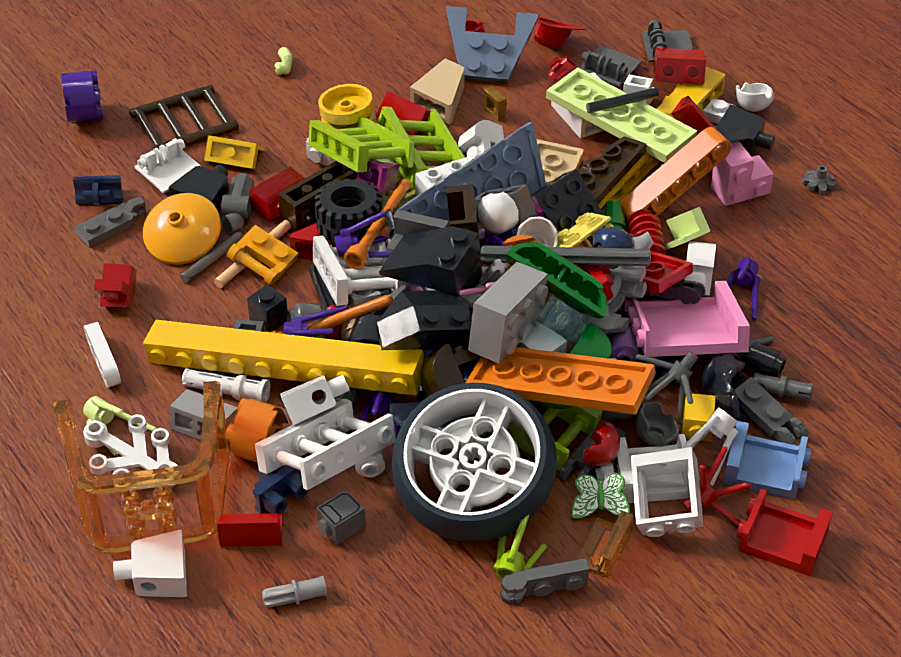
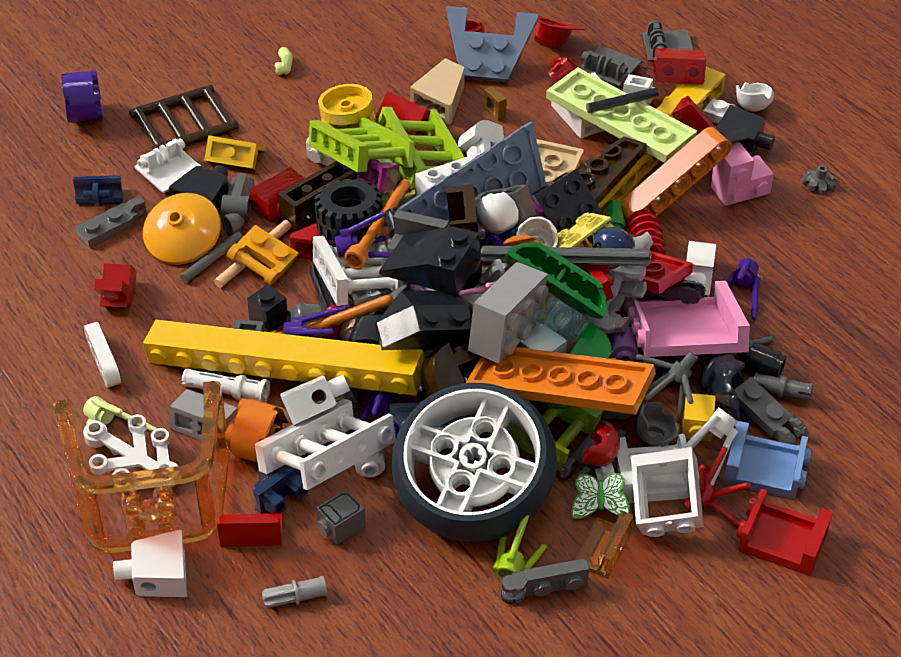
yellowish green panel [665,207,710,250] -> none

